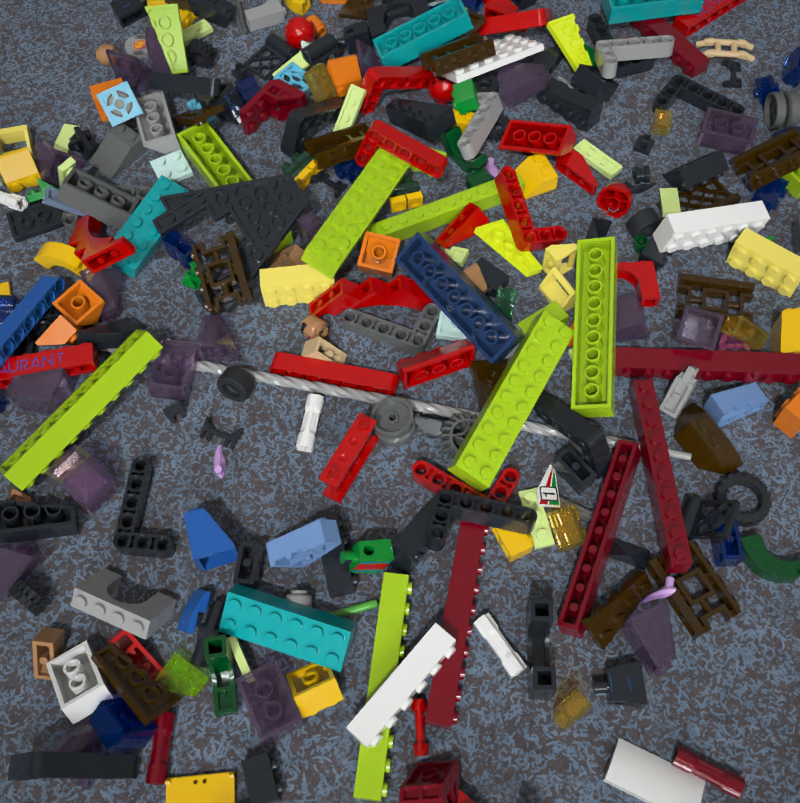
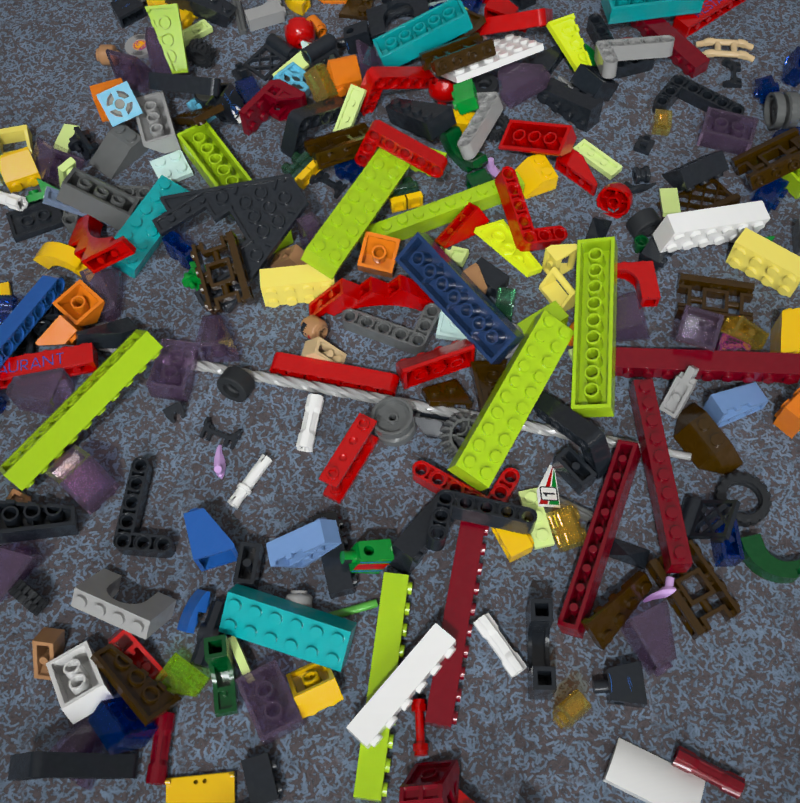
none -> white pin [227,454,272,509]
none -> dark brown wing [421,379,473,409]

